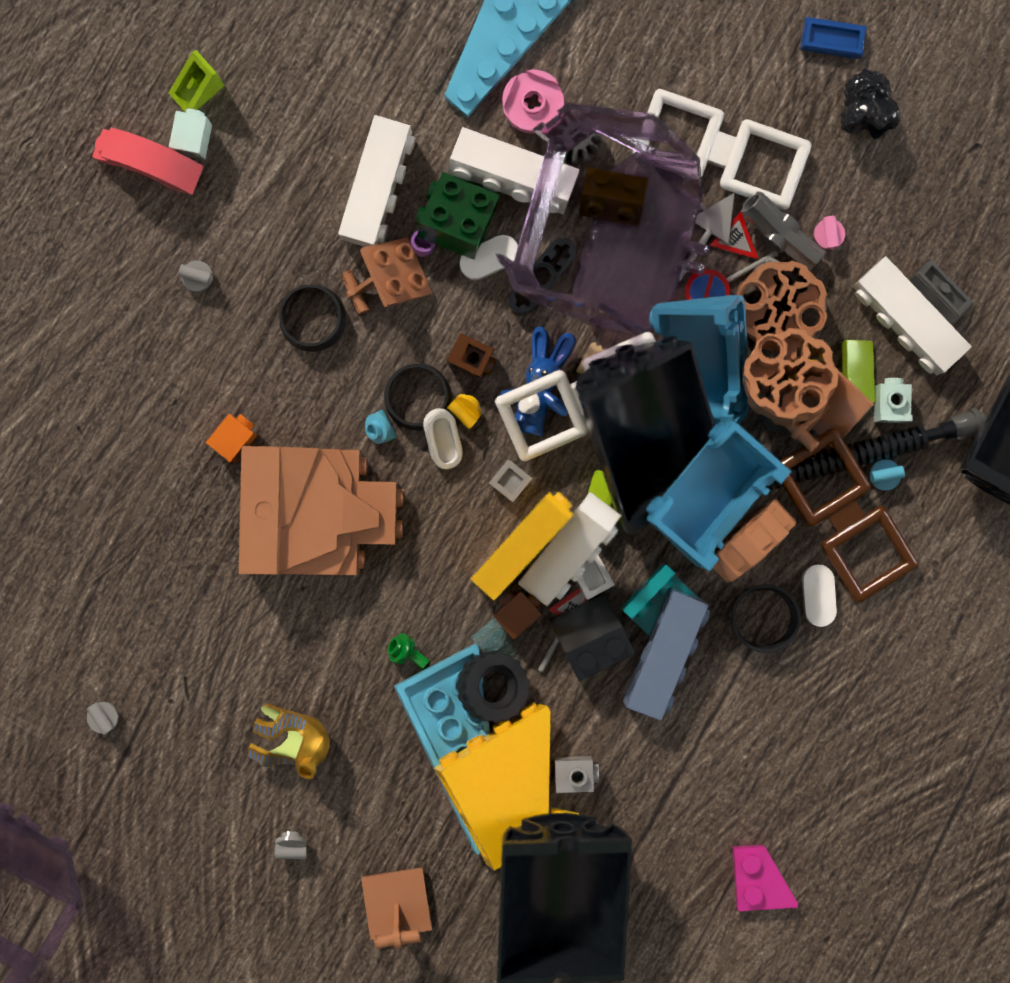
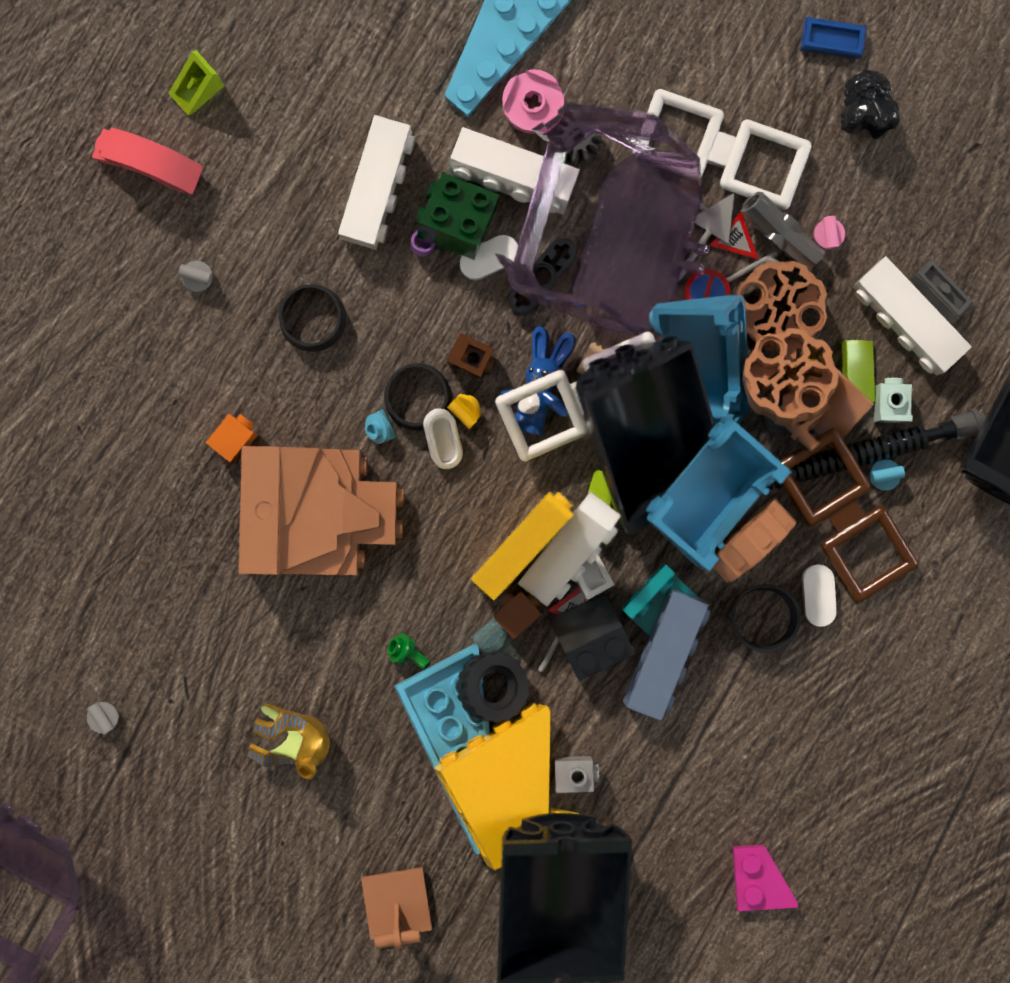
light aqua brick [169,109,212,160] -> none
light grey plate [275,832,306,859] -> none
nougat plate [340,237,432,315] -> none
light grey plate [489,459,532,502] -> none
dark brown bracket [579,167,649,226] -> none

